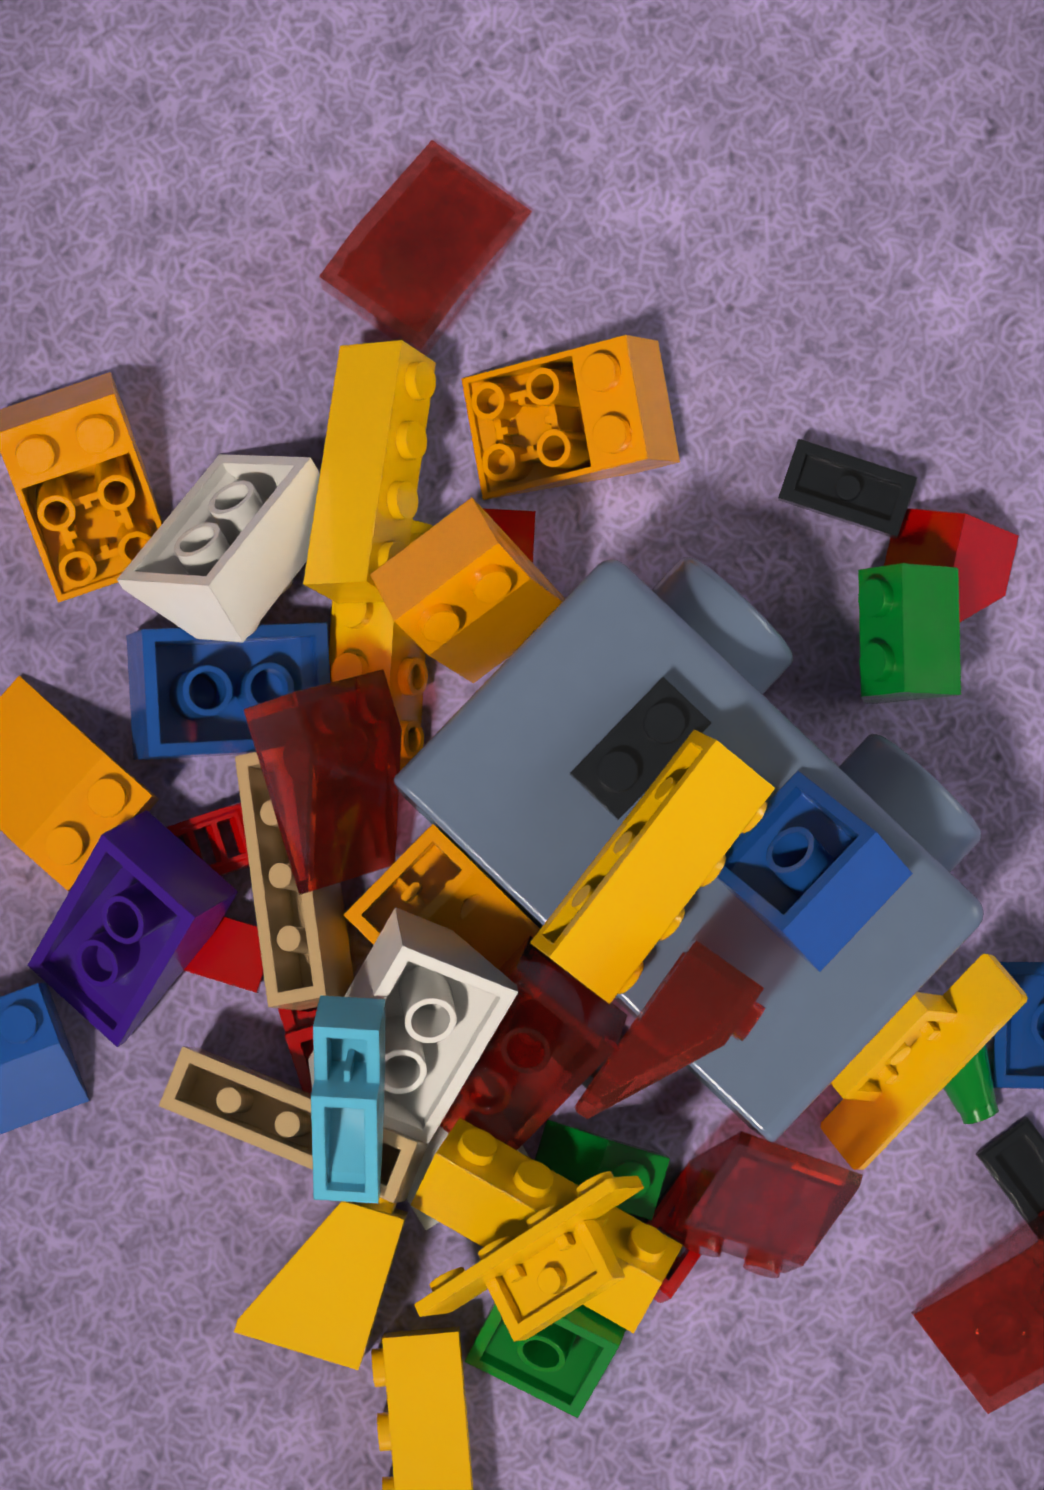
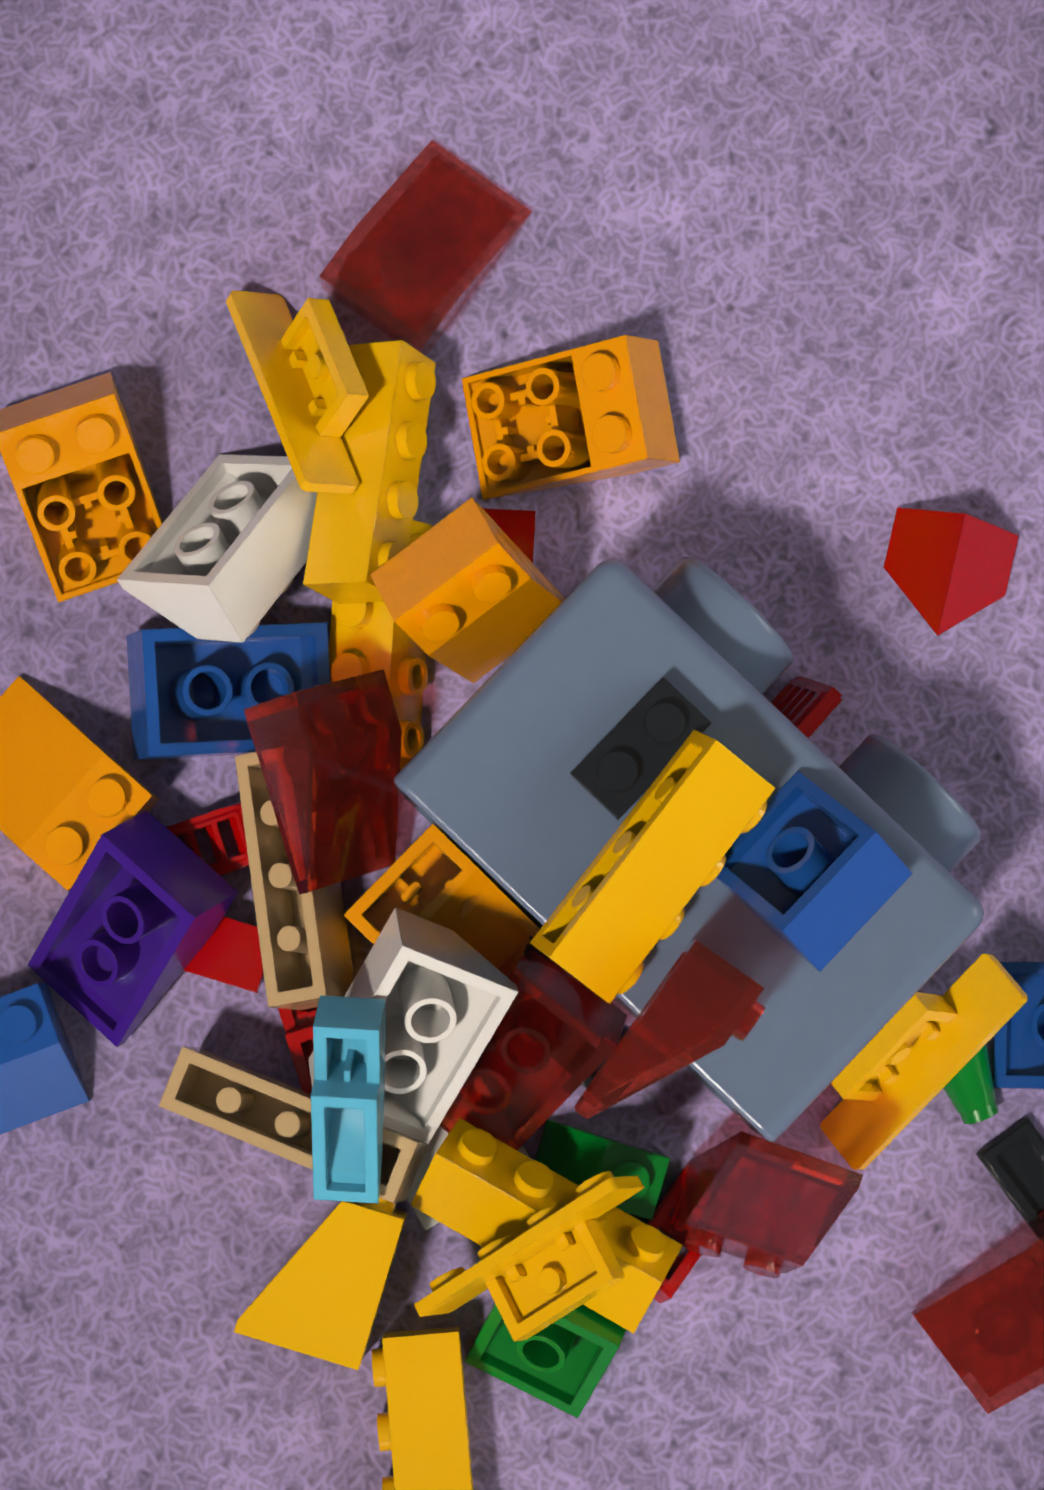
black plate [778,439,918,539] -> none
green slope [858,563,961,704] -> none
none -> yellow bracket [226,290,369,494]
none -> red slope [771,676,842,738]

